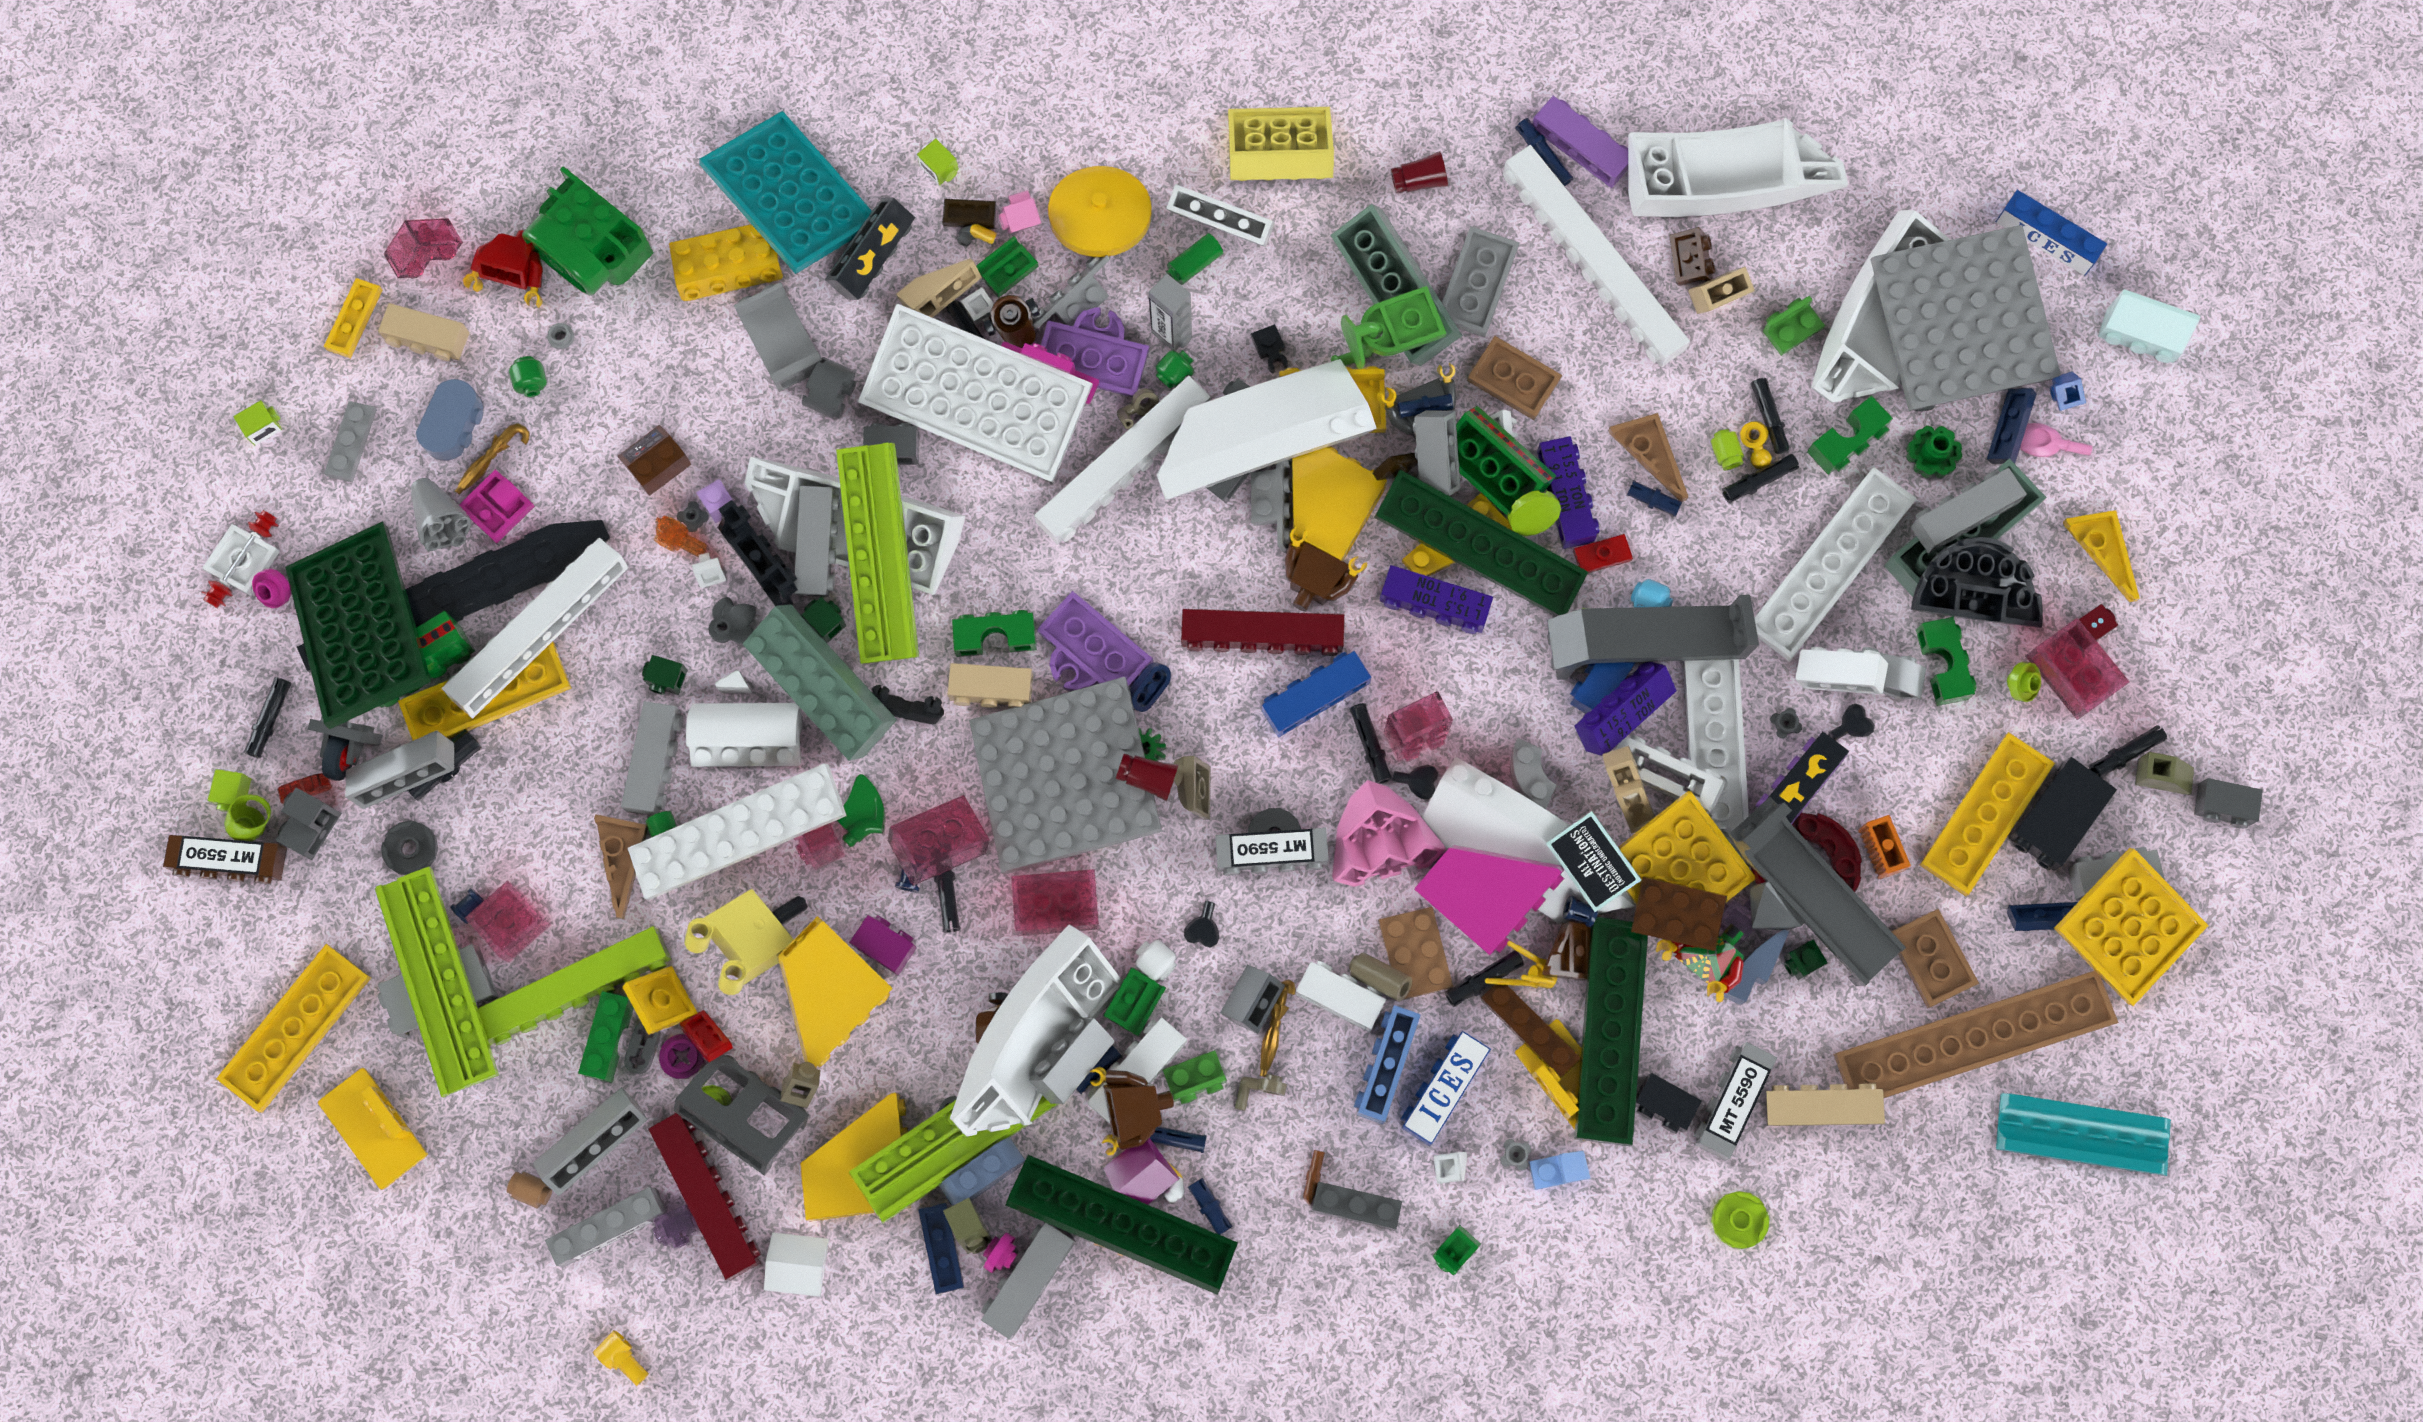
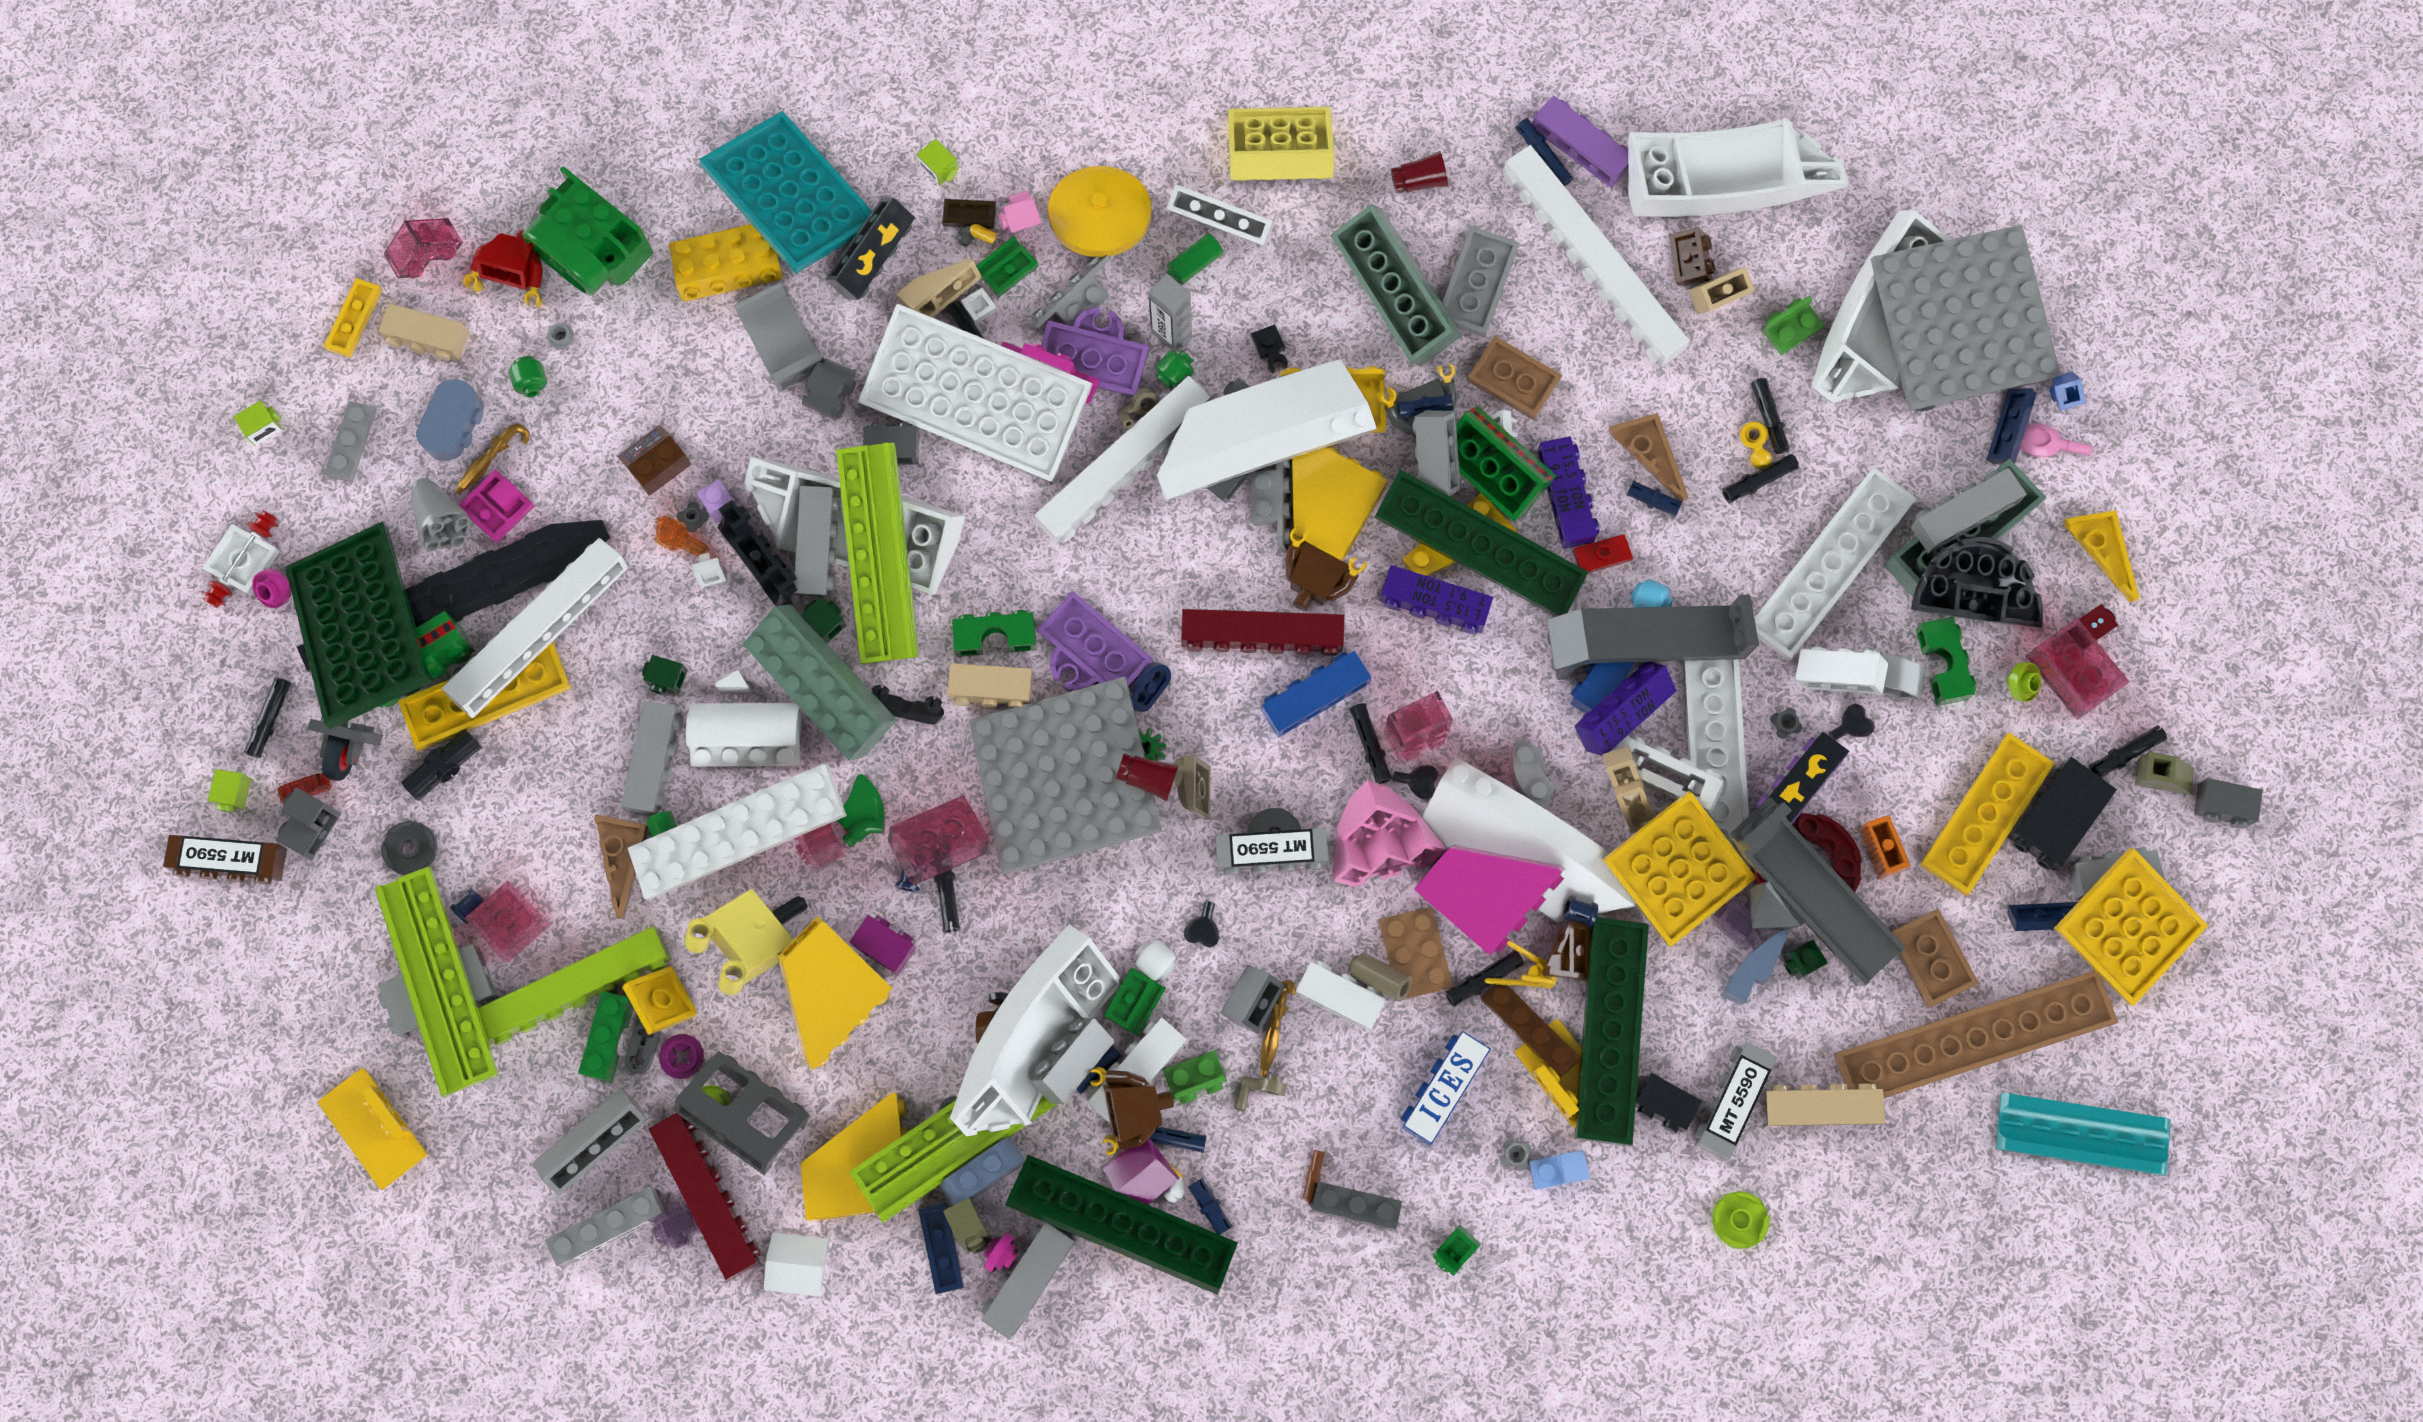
yellow plate [216,944,372,1113] -> none
lime helmet [224,794,271,841] -> none
light grey brick [345,731,454,809] -> none
medium nougat brick [507,1172,552,1209] -> none
yellow pin [593,1330,649,1386] -> none
red plate [680,1010,733,1063] -> none
dark grey plate [709,597,756,644] -> none
dark tan brick [780,1062,821,1109] -> none
reddish brown cap [982,295,1040,348] -> none
clear pink brick [1011,869,1100,936] -> none
bright green plate [1331,286,1447,369] -> none
medium blue brick [1354,1005,1421,1124] -> none
dark brown plate [1372,453,1418,481] -> none
white slope [1434,1152,1467,1184] -> none
lime tile [1507,491,1561,536] -> none
black tile [1546,811,1642,912] -> none
reddish brown plate [1631,877,1727,951] -> none
torso [1656,923,1744,1002] -> none
lime brick [1710,429,1744,471] -> none
green arch [1807,395,1893,475] -> none
green plant [1906,425,1962,479] -> none
blue brick [1995,189,2108,276] -> none
light aqua slope [2098,289,2201,363] -> none

